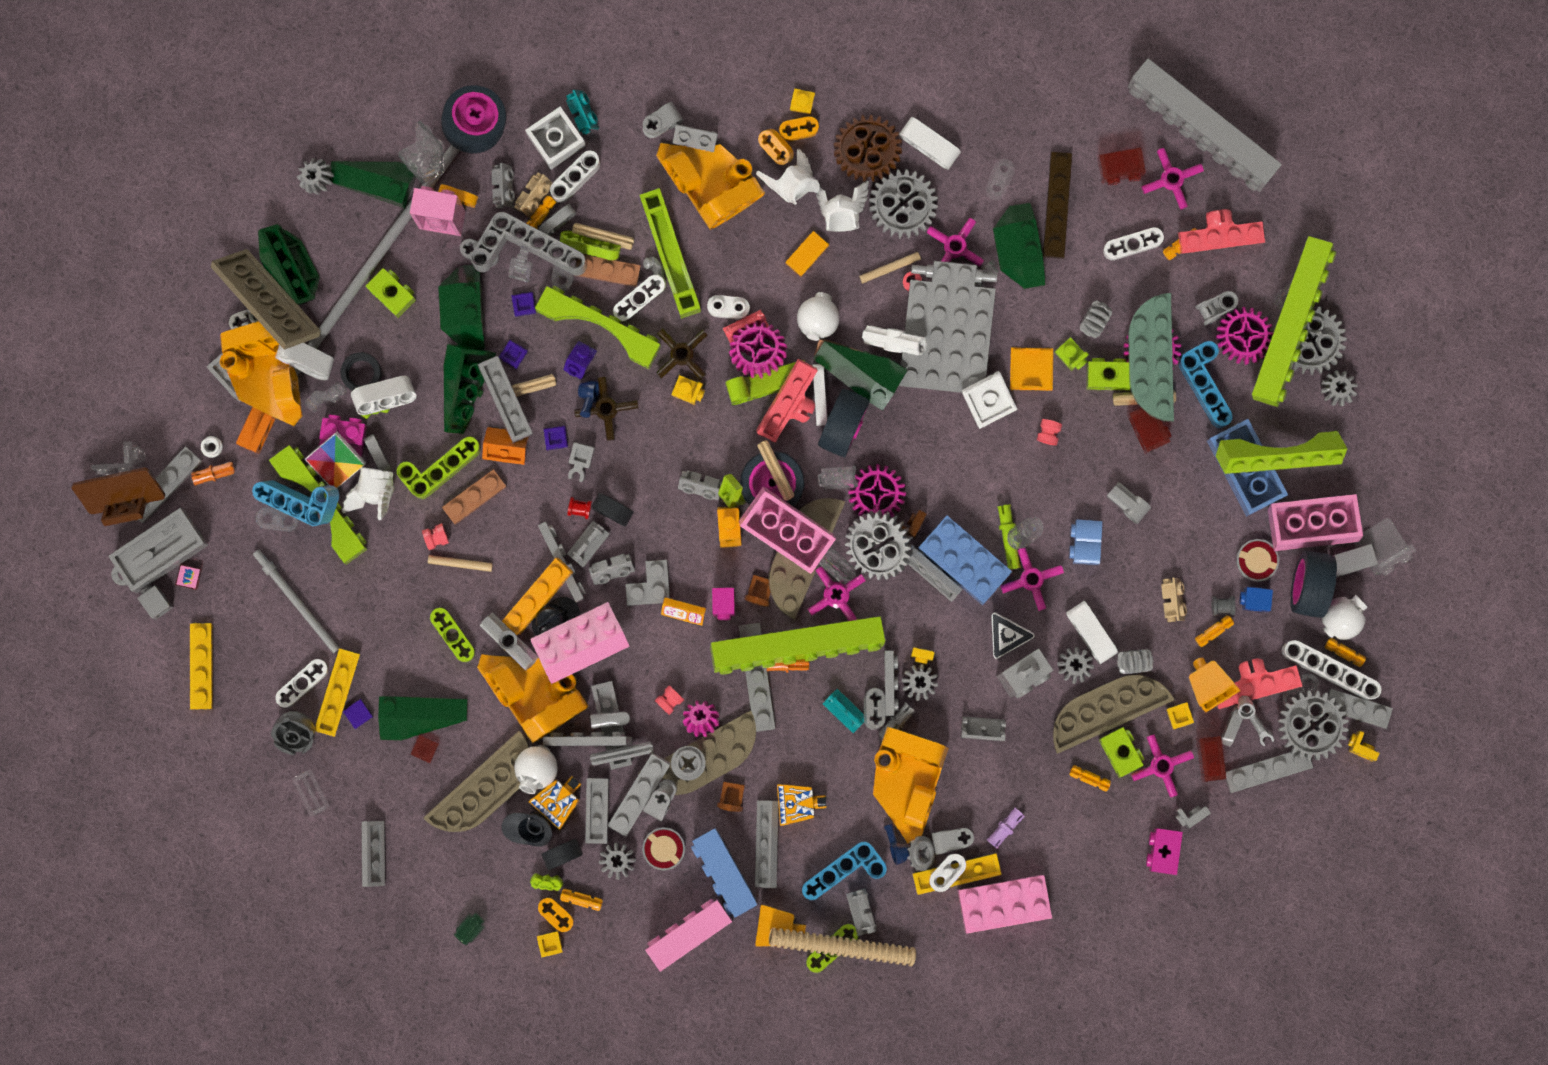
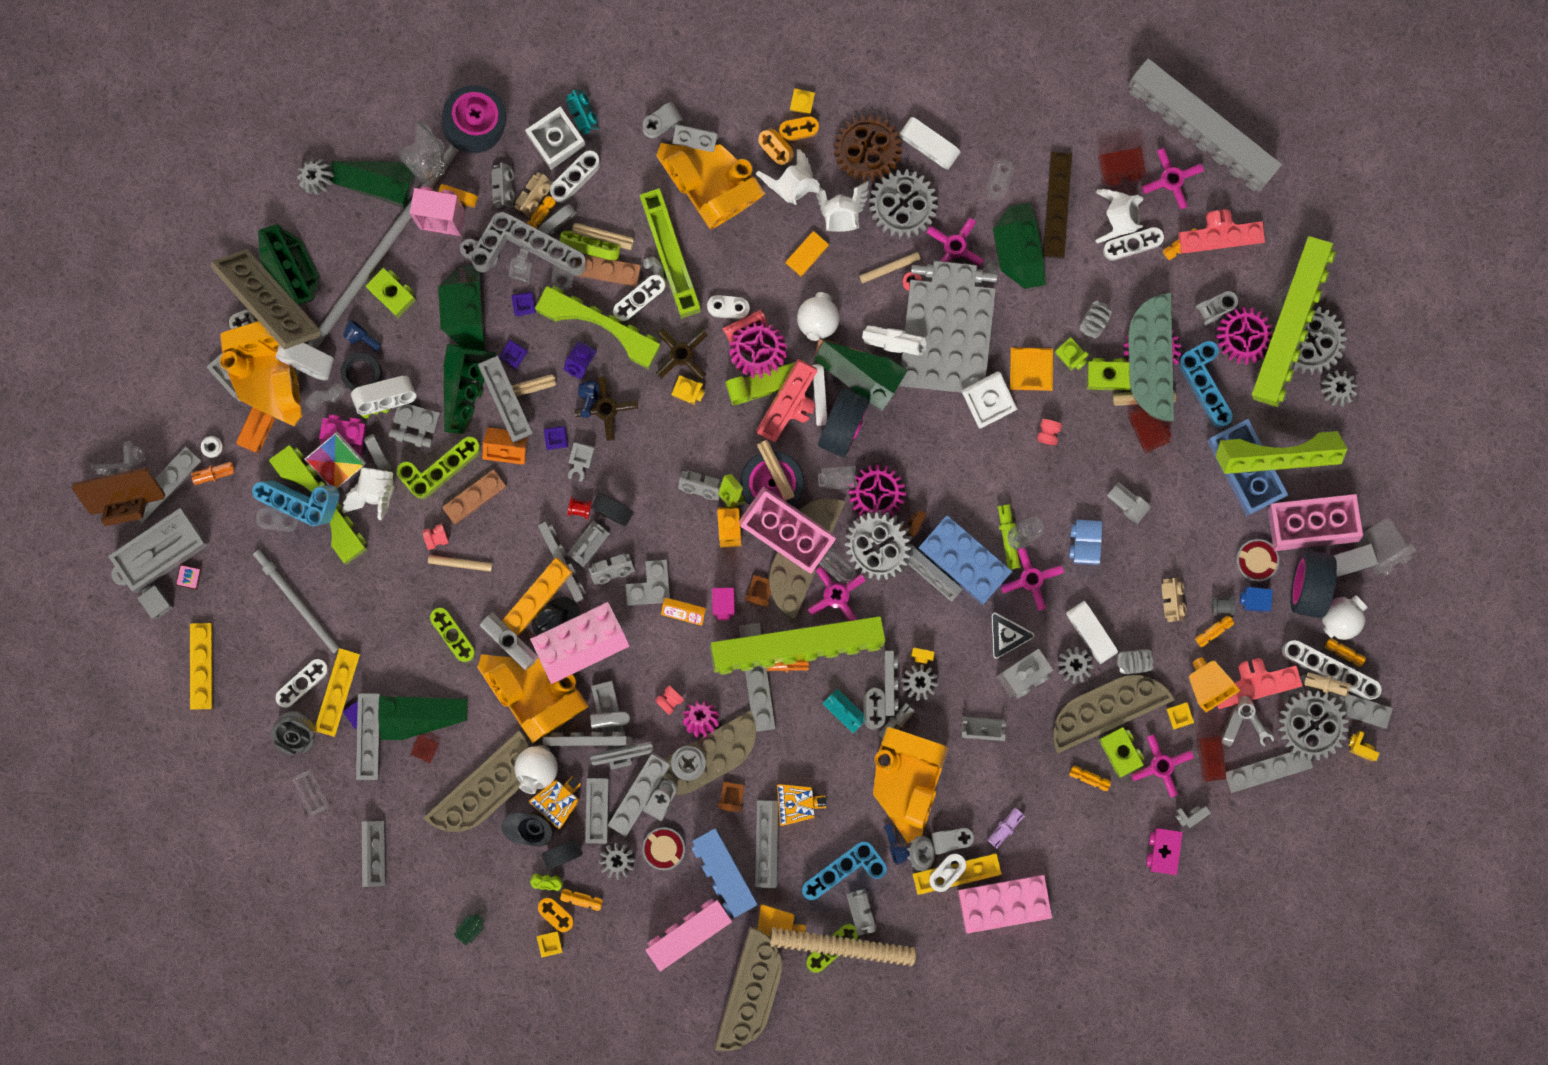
none -> dark blue bar [343,320,382,352]
none -> light grey plate [356,693,380,780]
none -> light grey plate [389,404,440,448]
none -> dark tan plate [714,926,782,1051]
none -> white helmet [1095,189,1144,243]
none -> tan pin [1305,672,1351,697]

